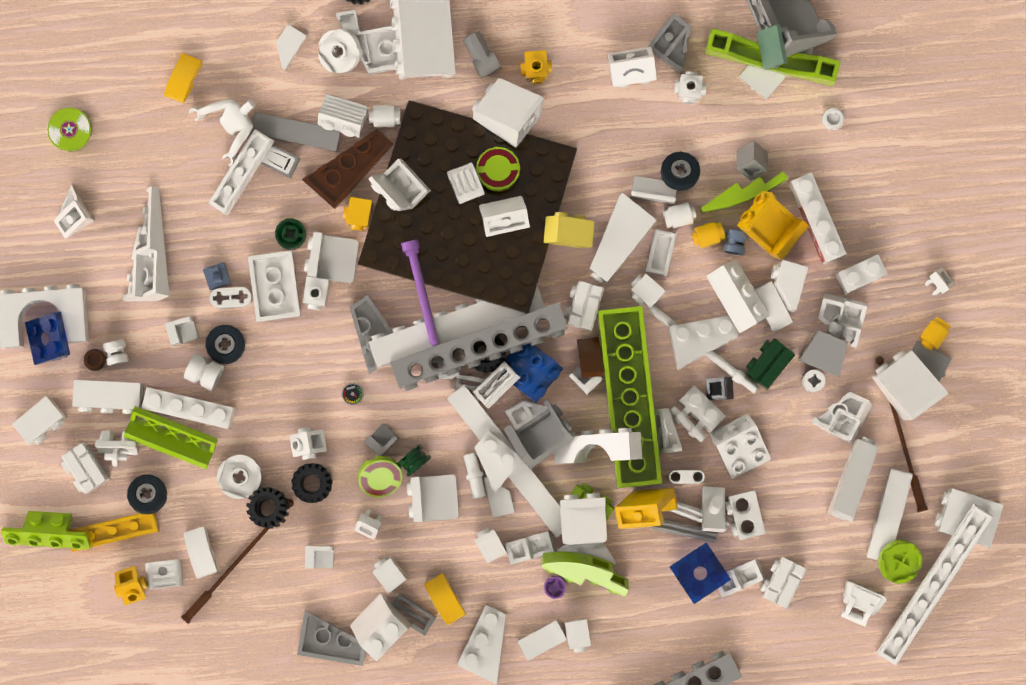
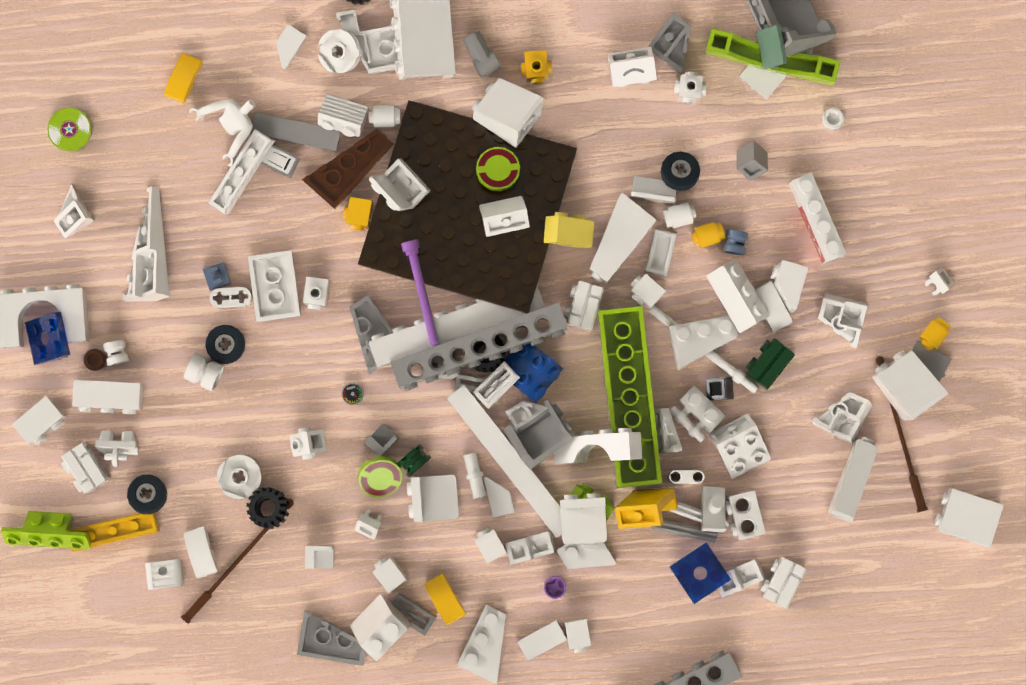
yellow brick [114,566,148,605] -> none
lime fence [123,406,218,469] -> none
white brick [141,387,236,430] -> none
white panel [165,316,199,346] -> none
dark green wheel [275,218,306,250] -> none
black tyre [291,463,333,503] -> none
white bracket [304,232,359,283] -> none
white piece [447,162,485,204] -> none
white wing [474,431,522,492] -> none
lime slope [541,551,629,597] -> none
white panel [568,365,603,395] -> none
reddish brown tile [577,337,604,378] -> none
lime slope [700,171,788,214] -> none
yellow panel [737,190,809,260] -> none
light grey torso [799,321,848,377] -> none
white wheel [802,370,826,392] -> none
white brick [835,255,887,295] -> none
white piece [841,580,887,627] -> none
white slope [866,468,913,560] -> none
white tile [876,503,994,665] -> none
lime tile [878,539,922,584] -> none

